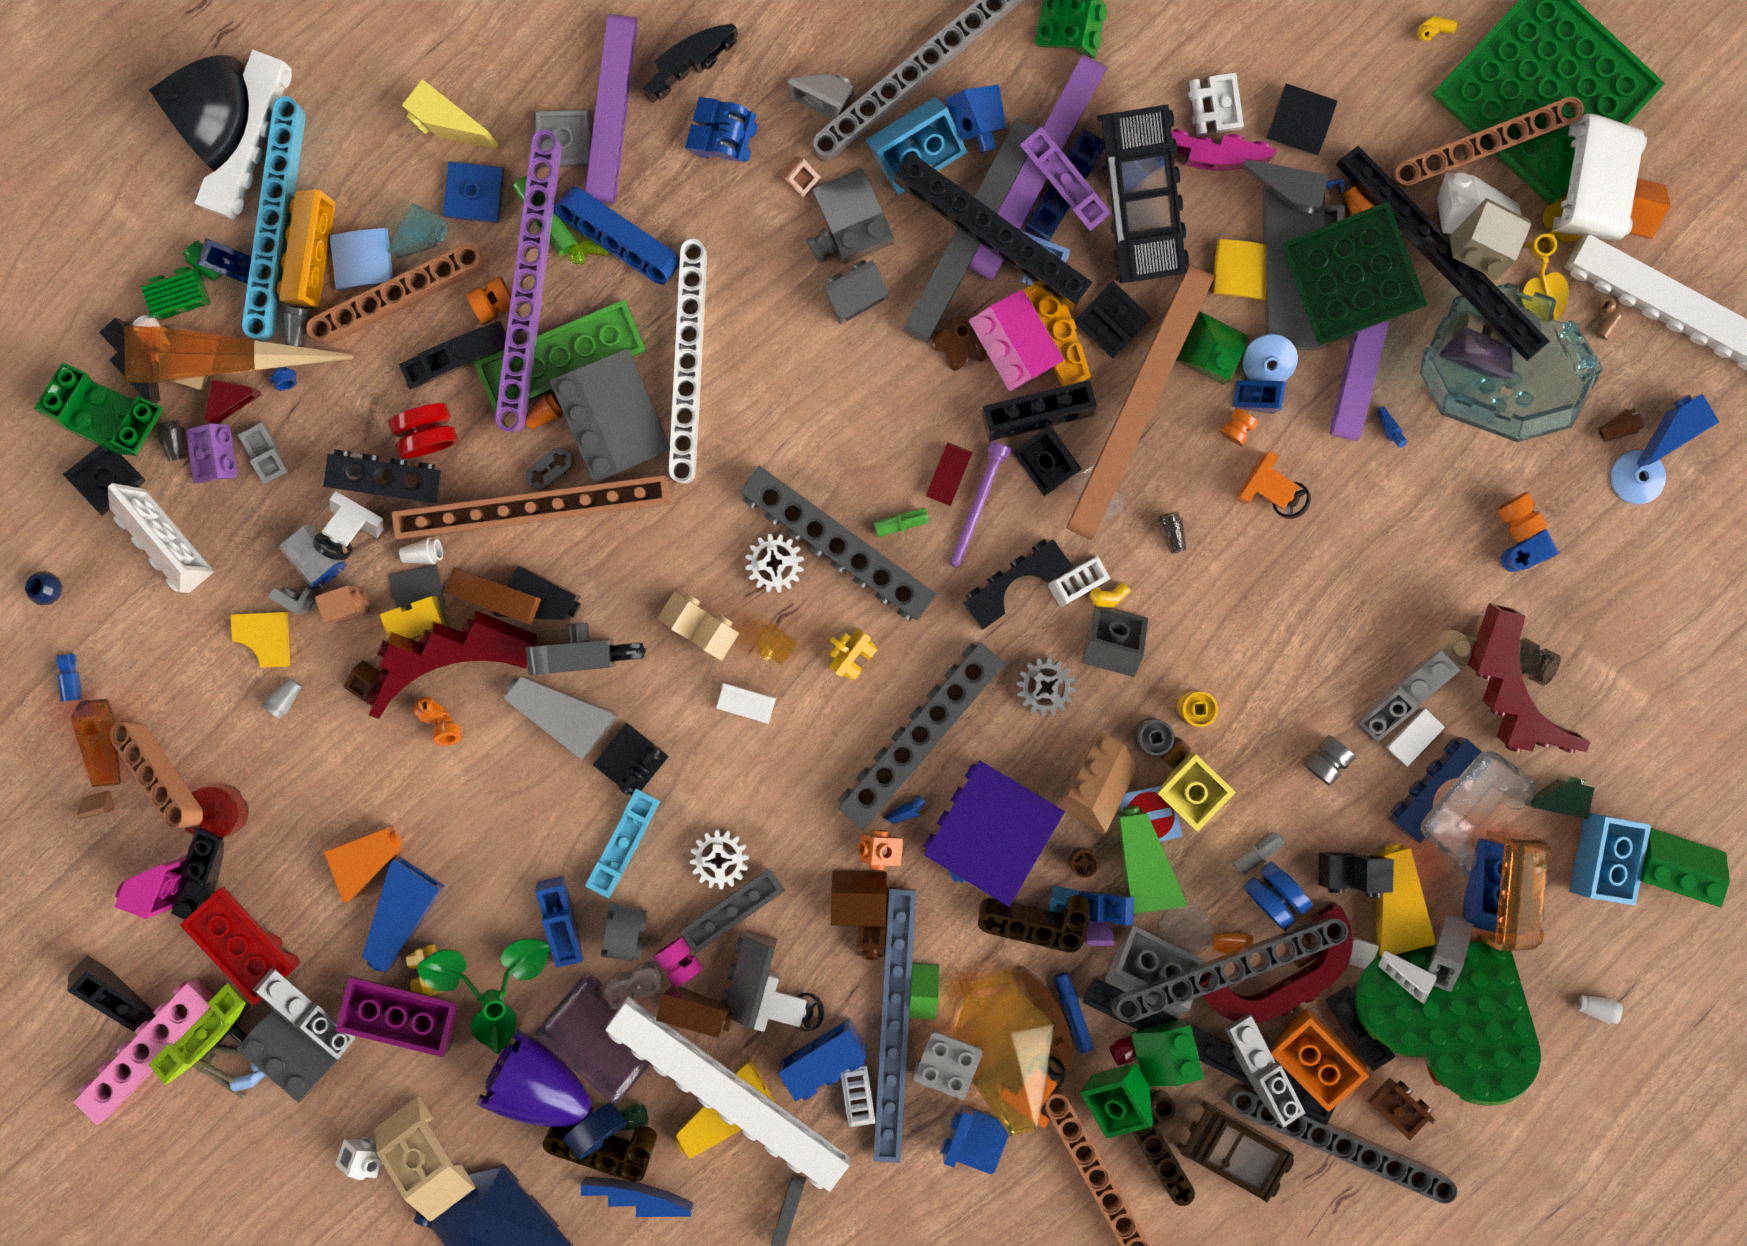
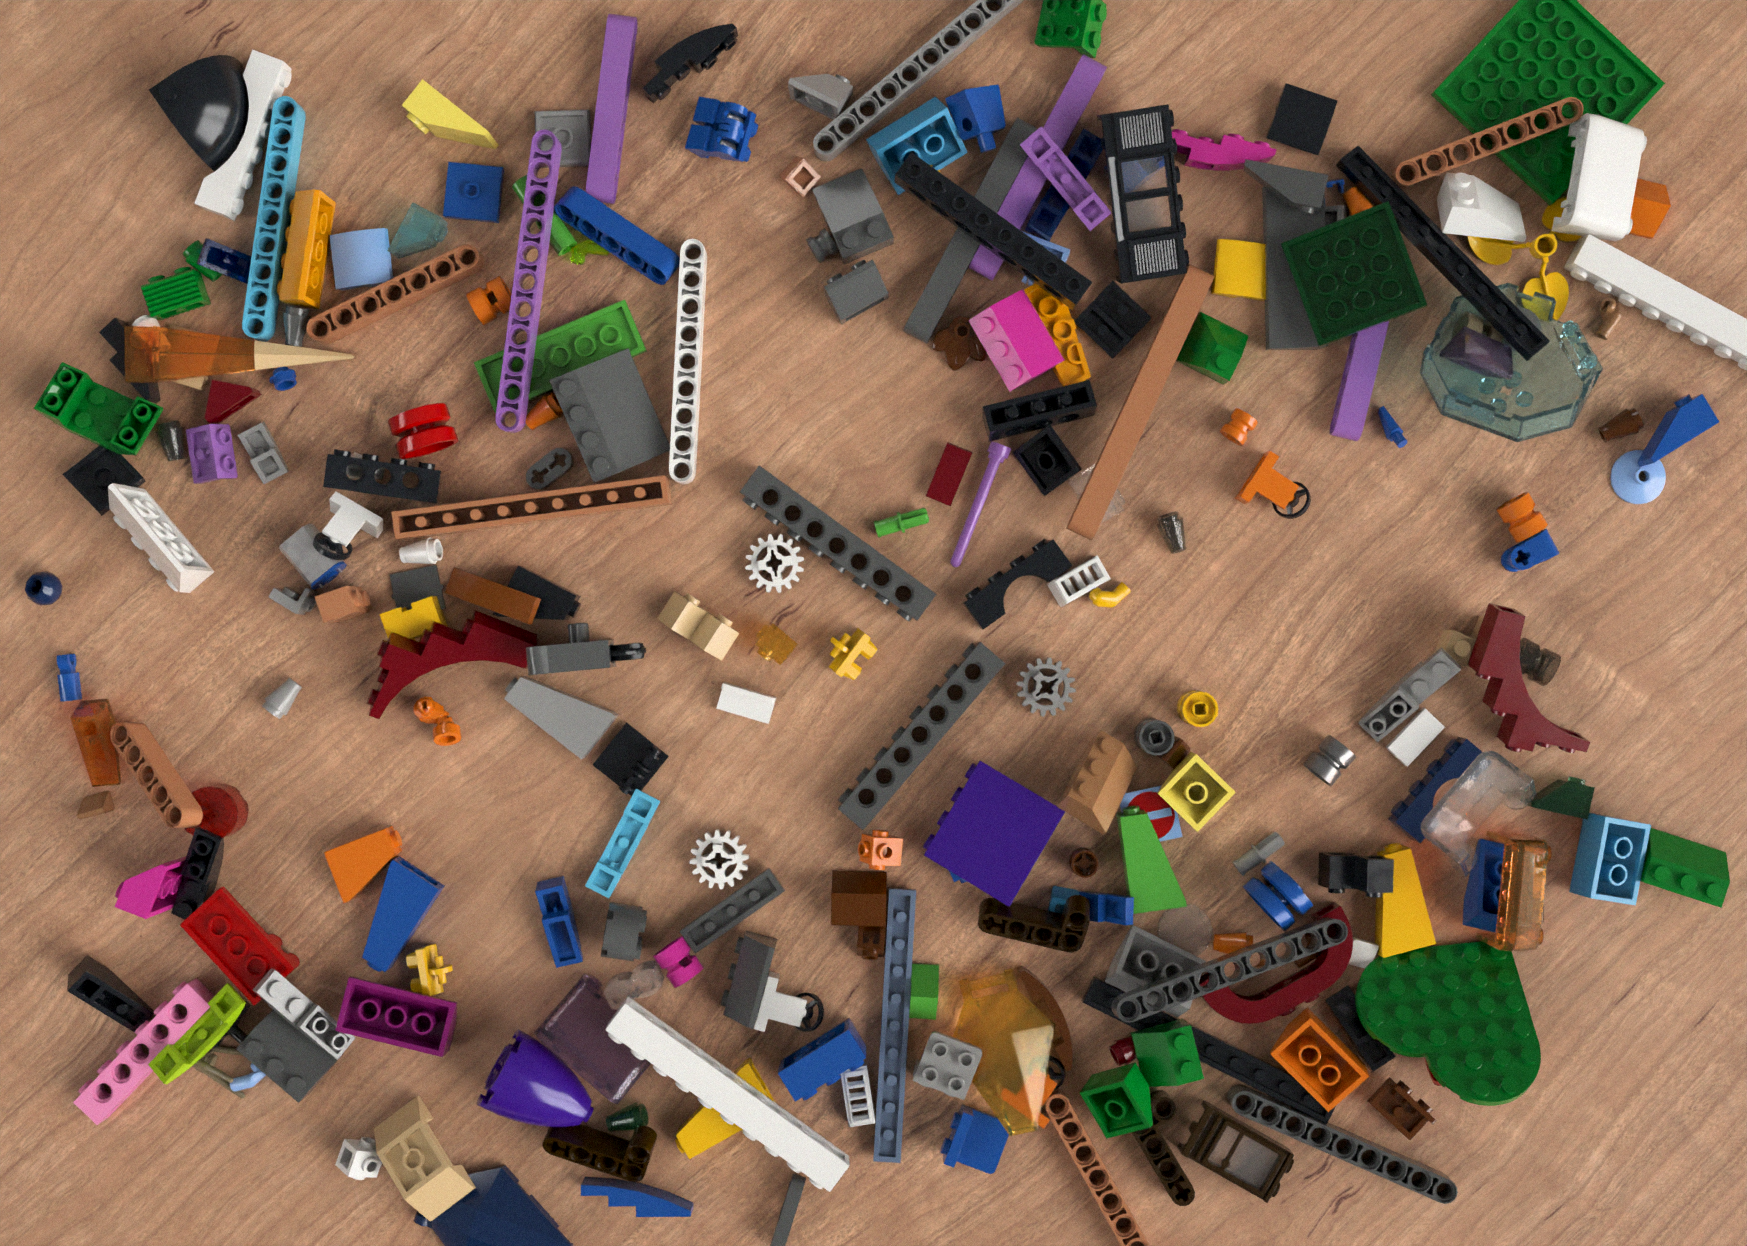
yellow tile [231,612,290,668] -> none
reddish brown slope [344,661,380,703] -> none
black slope [399,321,506,389] -> none
green plant [417,938,550,1054] -> none
dark blue slope [563,1102,627,1160] -> none
reddish brown slope [656,986,733,1038] -> none
blue bar [884,795,926,824] -> none
blue axle [1053,972,1093,1053] -> none
dark grey slope [1082,605,1148,677] -> none
medium lavender slope [1084,921,1114,946] -> none
white plate [1188,73,1244,136] -> none
light grey slope [1225,1014,1305,1128] -> none
blue slope [1232,380,1286,414] -> none
light blue dish [1242,334,1298,381] -> none
white slope [1378,951,1437,1004] -> none
yellow arm [1417,16,1457,41] -> none
light grey slope [1427,915,1474,992] -> none
dark tan slope [1449,198,1531,280] -> none
white cone [1578,995,1623,1025] -> none

